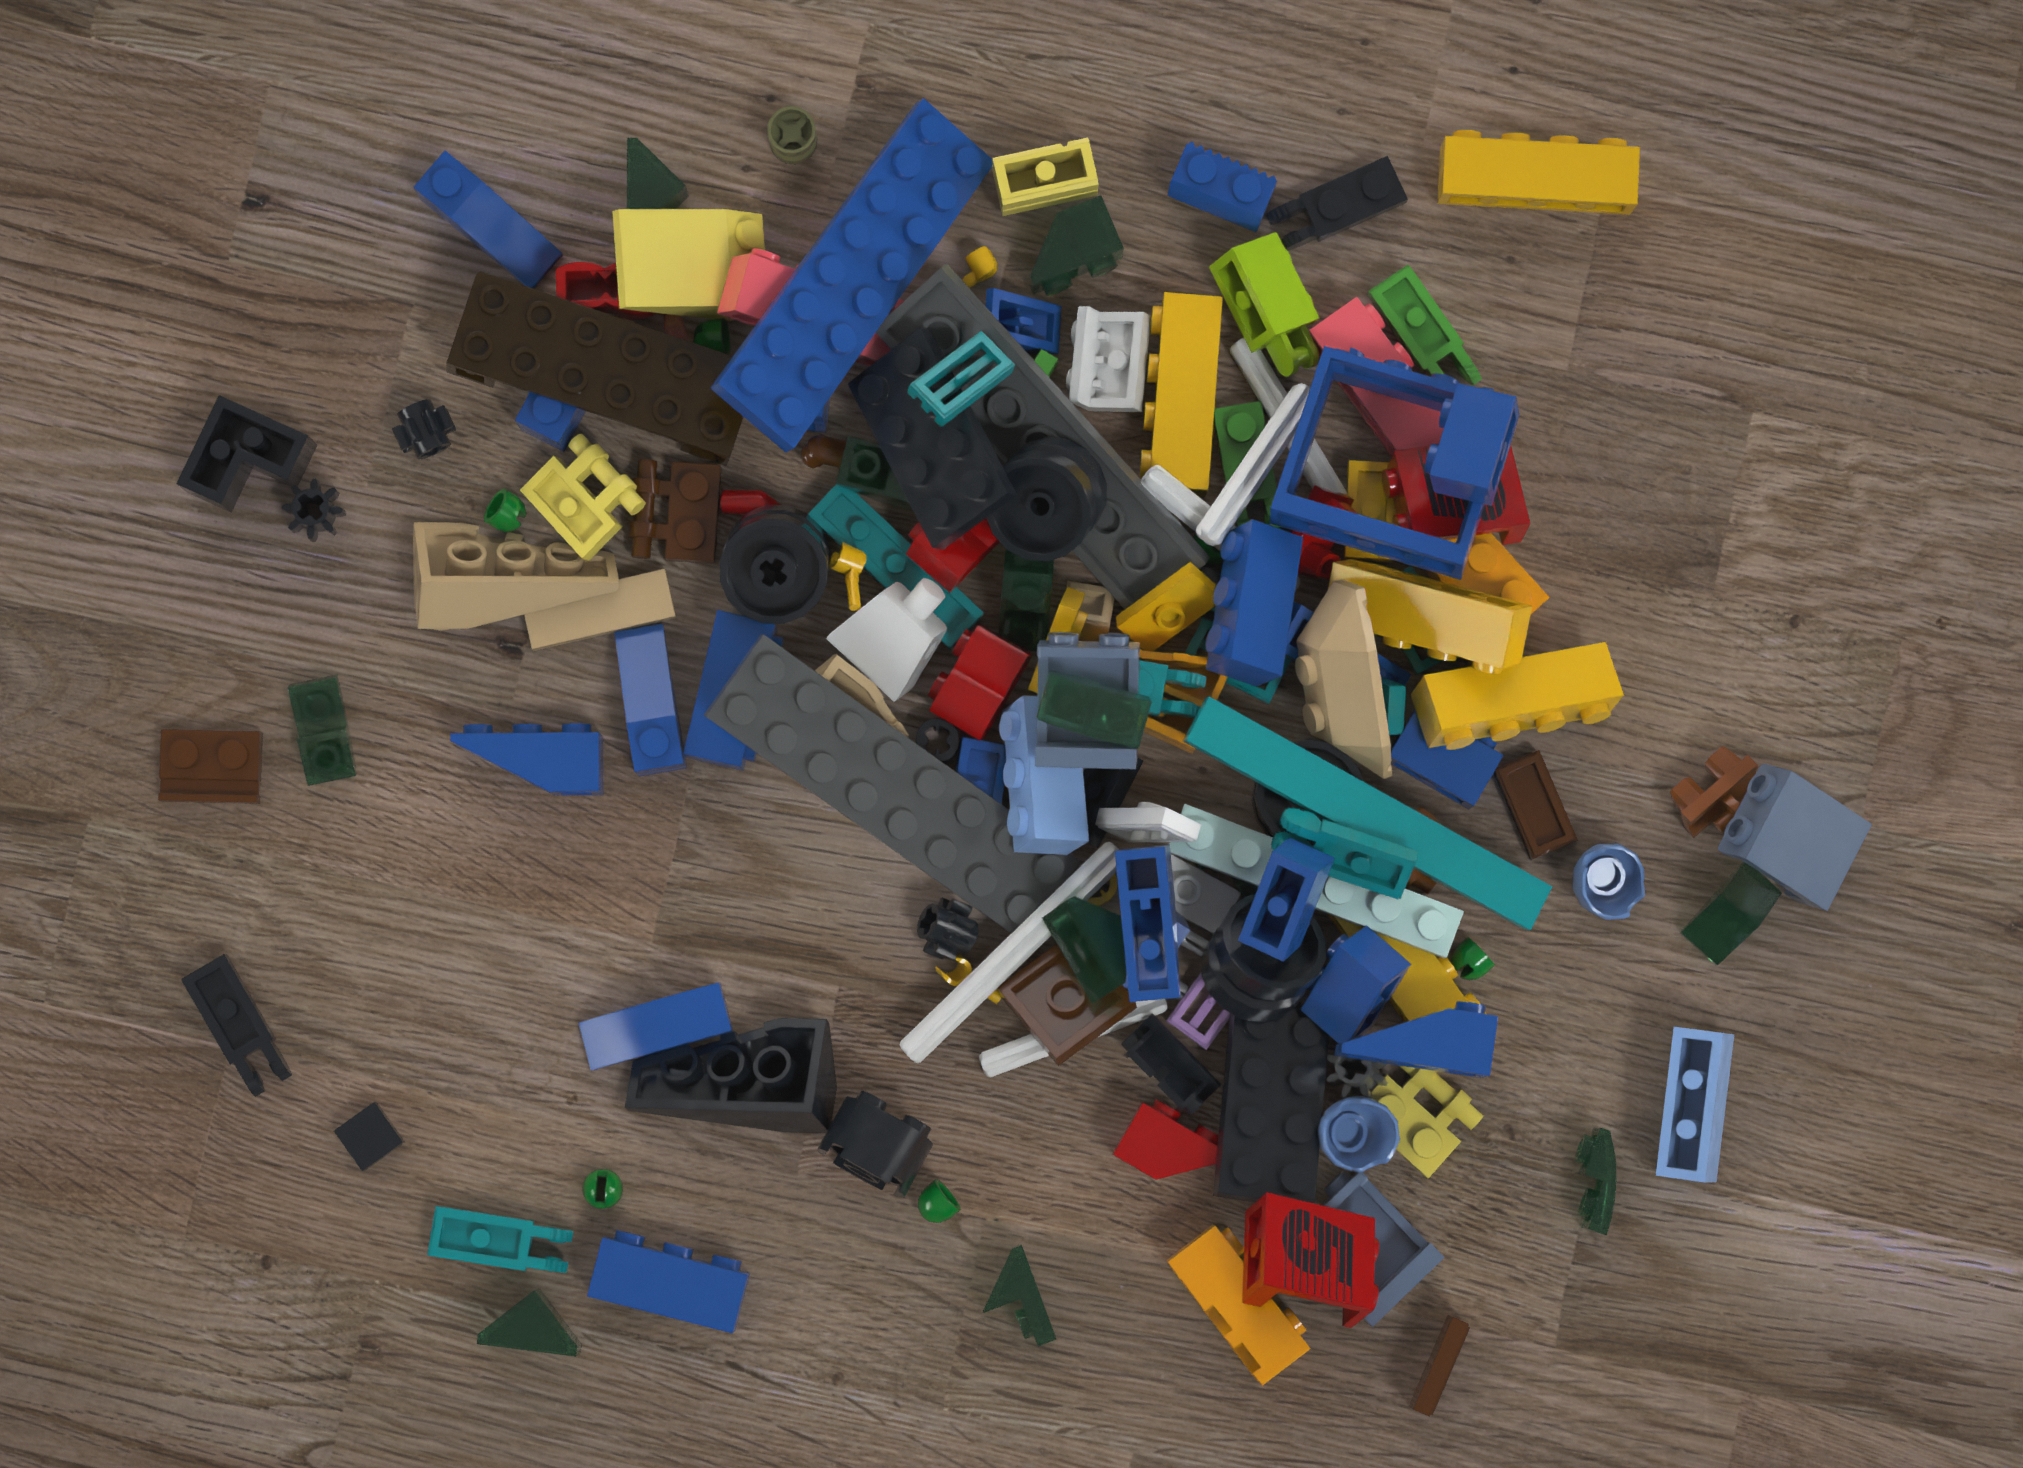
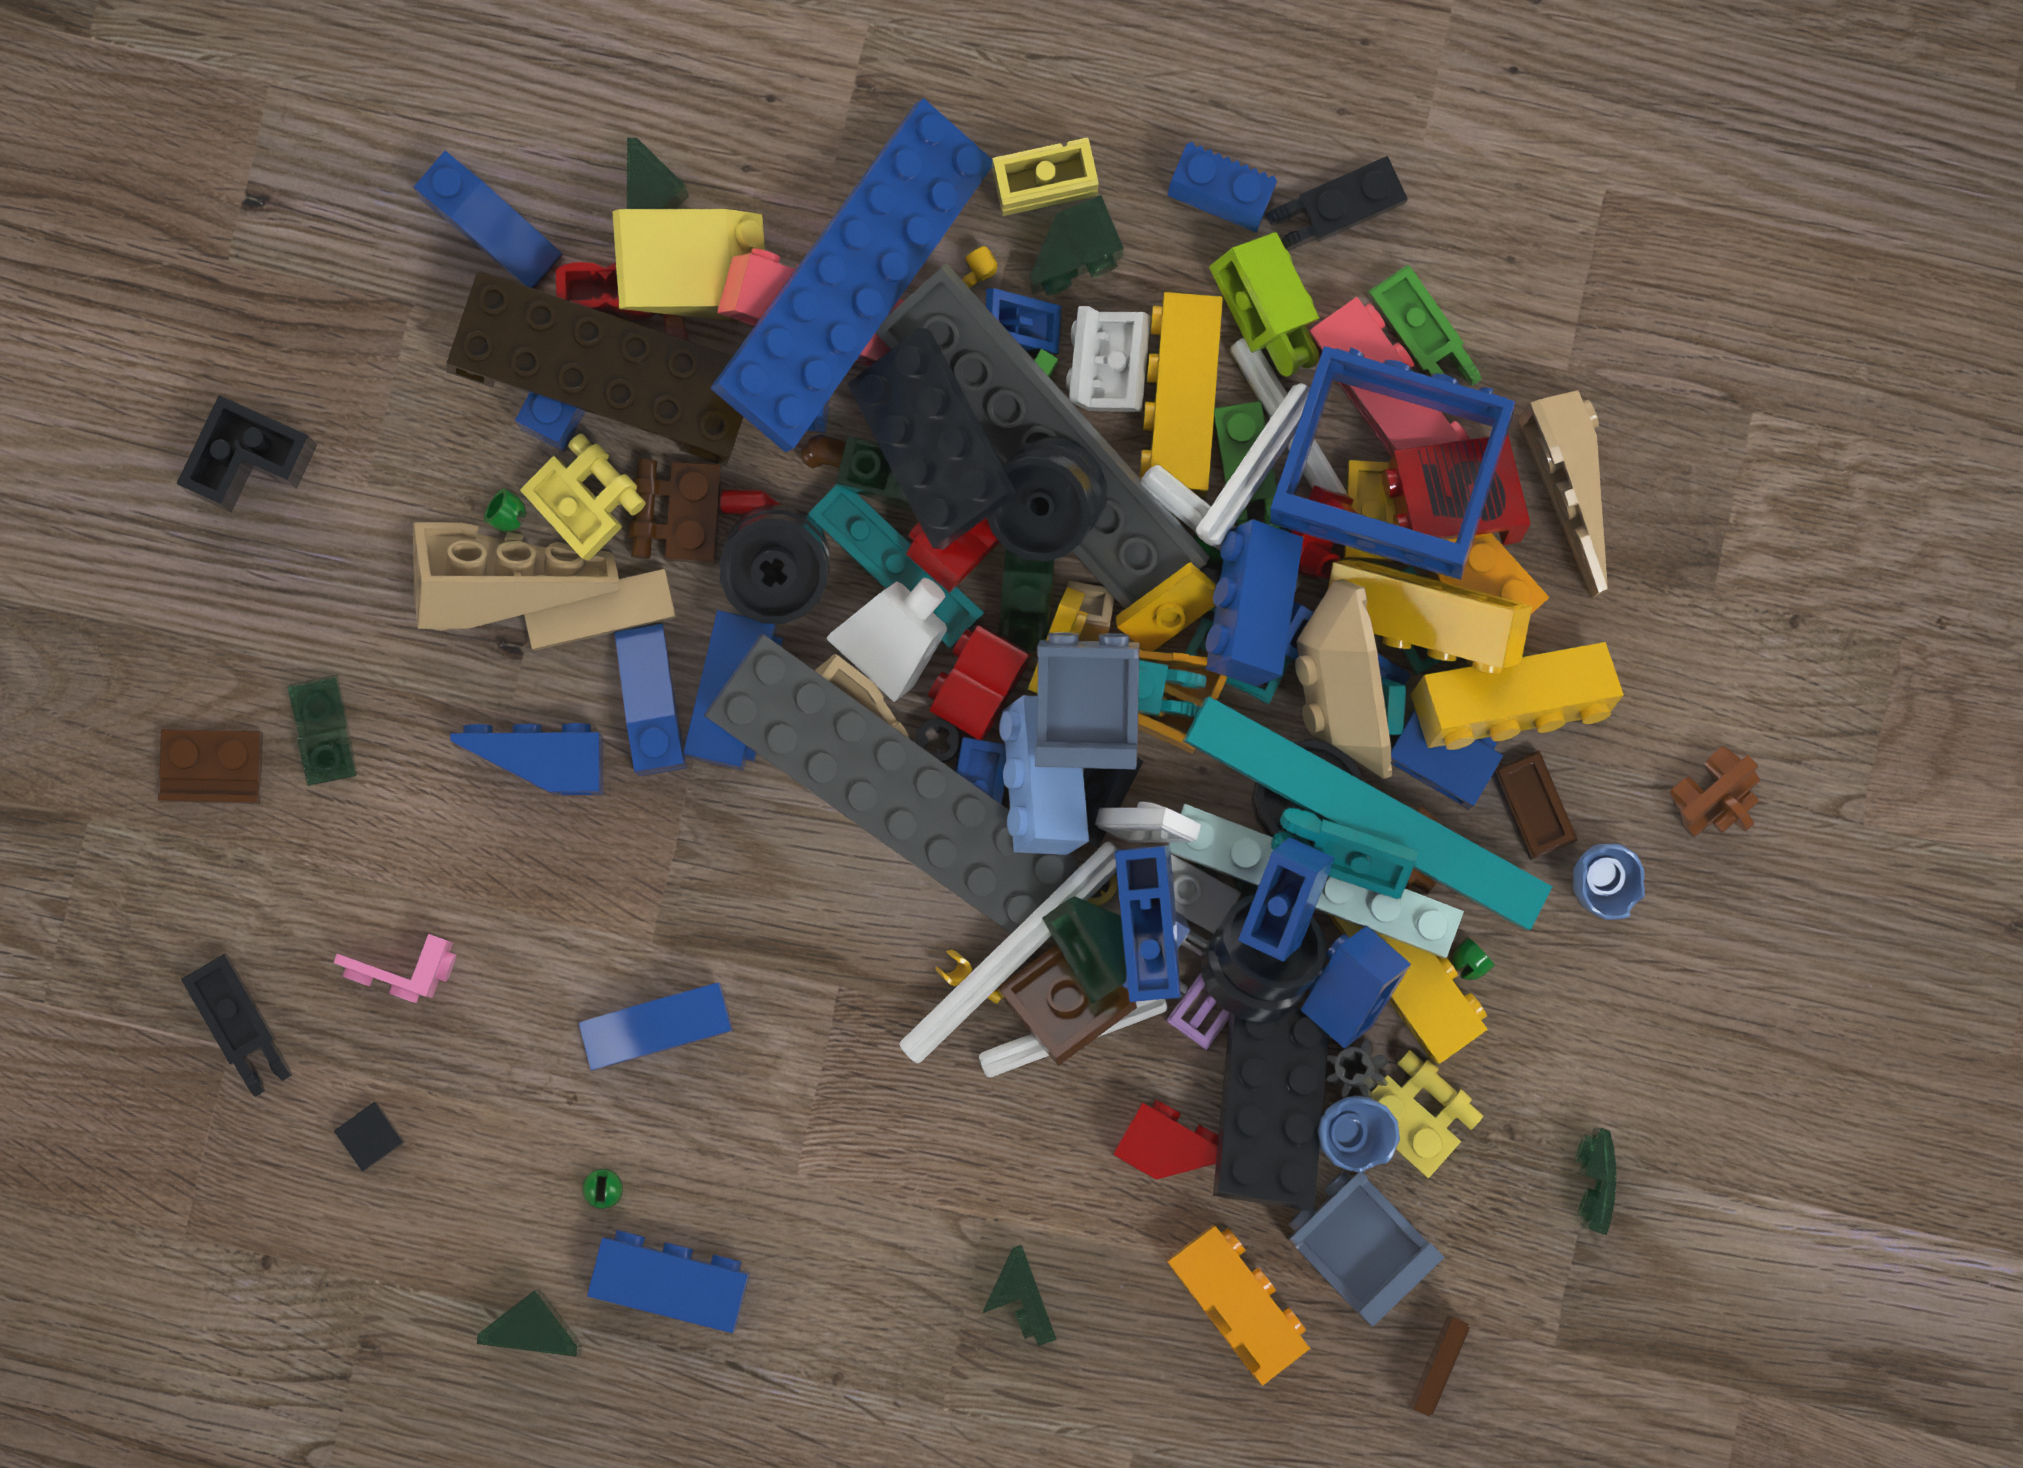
black gear [282,478,346,542] -> none
black gear [392,399,456,459] -> none
teal hinge [427,1206,574,1273] -> none
black wedge [625,1018,837,1134] -> none
green hinge [693,318,731,355] -> none
olive wheel [767,106,818,165] -> none
black brick [817,1091,933,1198] -> none
yellow hand [829,542,867,611] -> none
teal tile [907,331,1015,427] -> none
black gear [917,897,979,961] -> none
green hinge [918,1179,961,1223] -> none
clear green slope [1036,670,1152,749] -> none
black hinge [1121,1013,1222,1116] -> none
red panel [1242,1192,1379,1328] -> none
blue slope [1335,1001,1498,1078] -> none
blue brick [1425,383,1520,506] -> none
yellow brick [1437,130,1640,215] -> none
light blue brick [1656,1027,1734,1183] -> none
clear green slope [1679,861,1782,966] -> none
sand blue panel [1718,764,1872,911] -> none
none -> bright pink bracket [333,934,456,1003]
none -> tan wedge [1518,390,1608,599]

